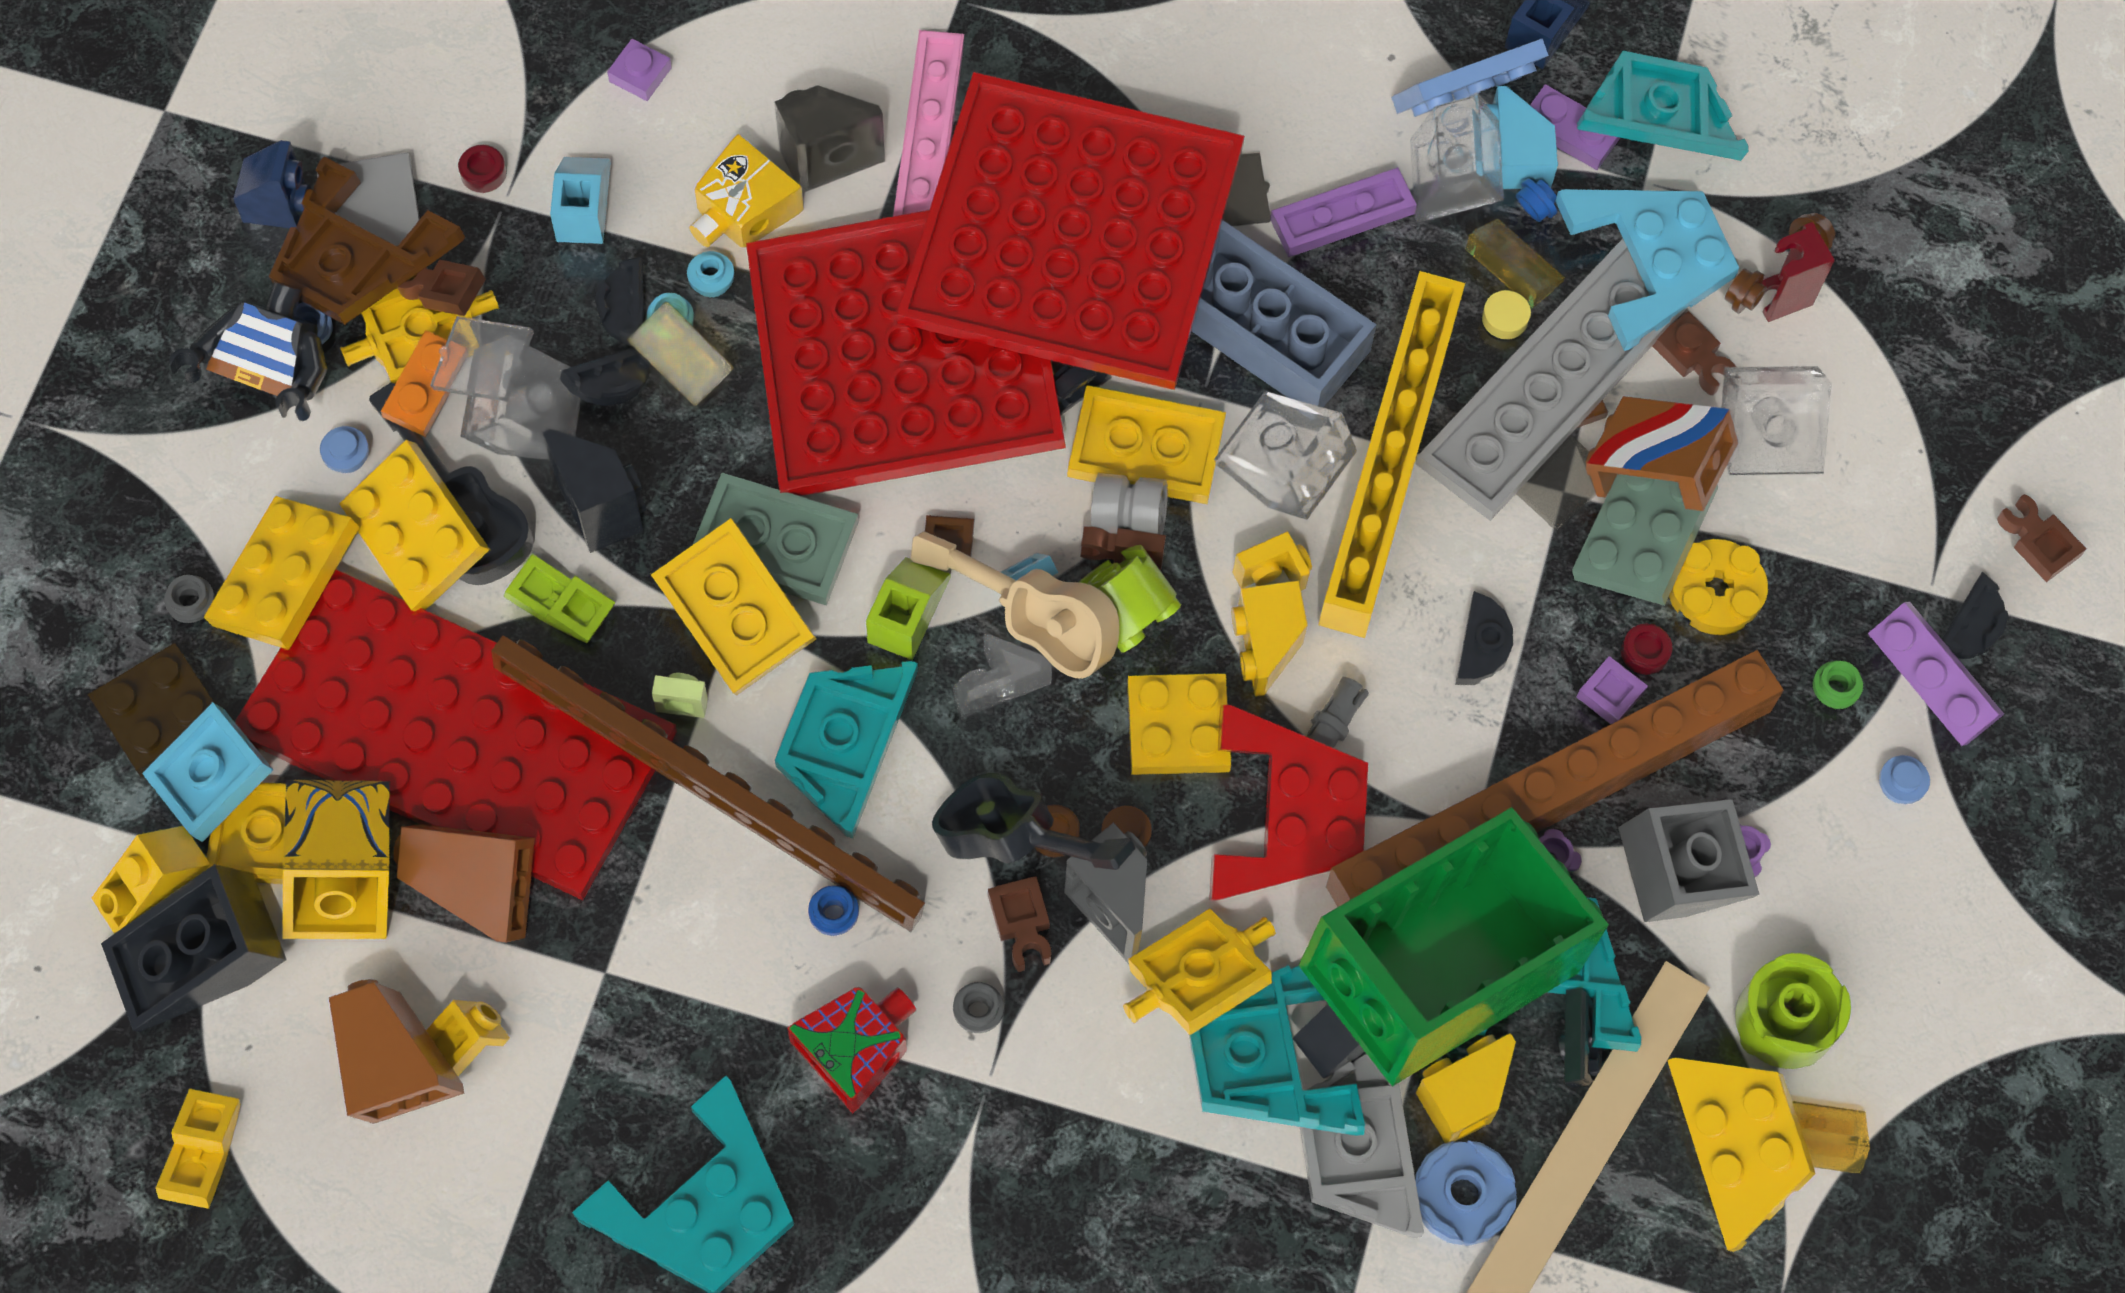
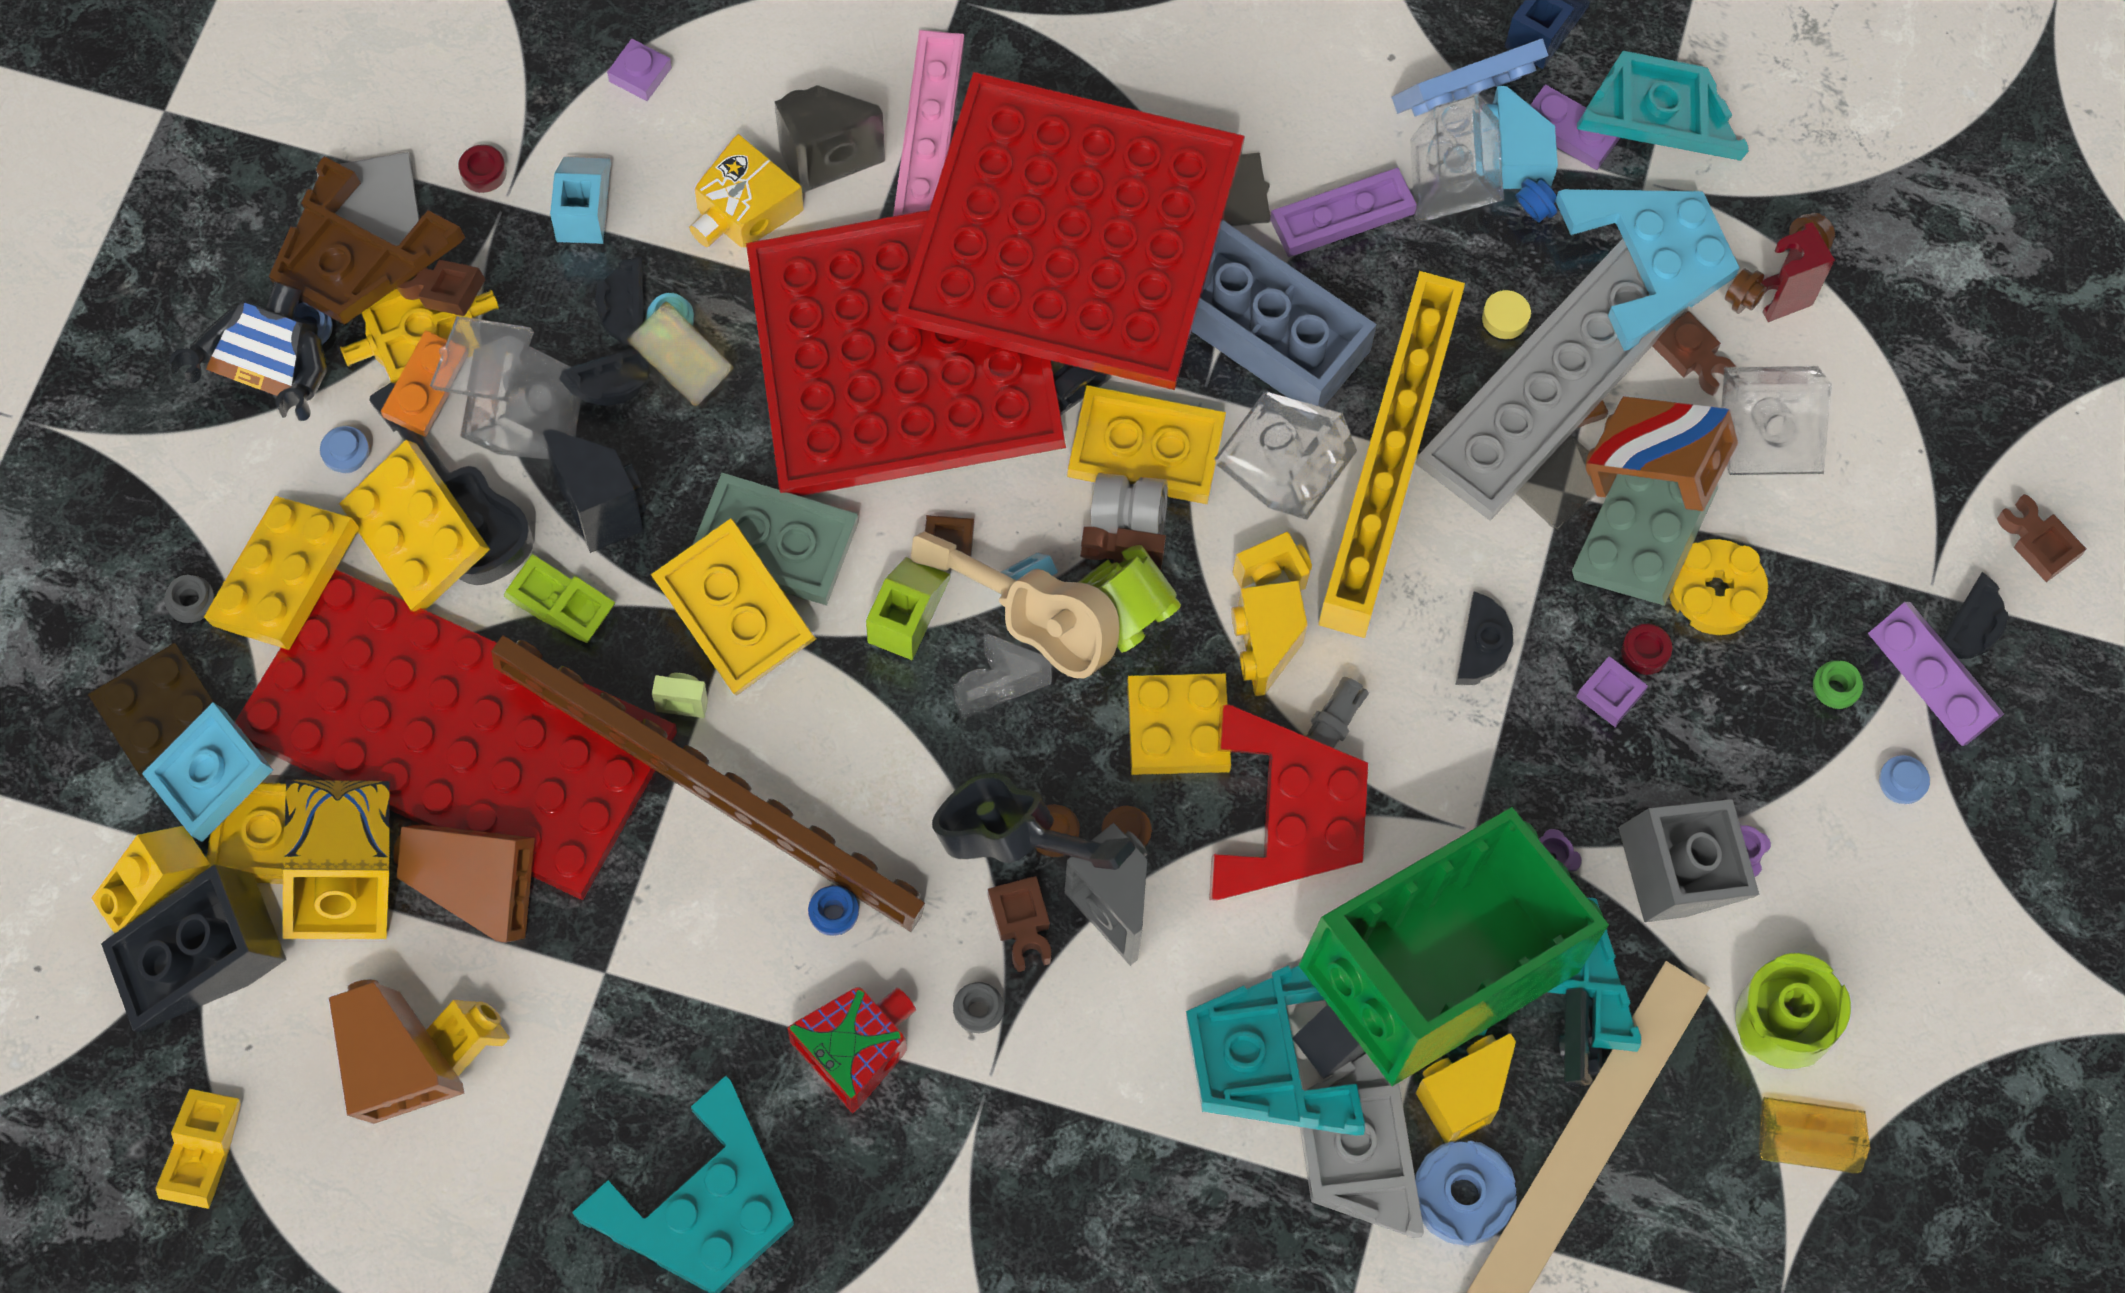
dark blue slope [233,140,311,228] -> none
medium azure plate [687,251,734,297] -> none
teal wing [775,661,918,838] -> none
yellow plate [1123,908,1276,1035] -> none
dark orange brick [1326,650,1784,907] -> none
clear yellow slope [1465,219,1565,309] -> none
yellow wing [1667,1058,1816,1252] -> none

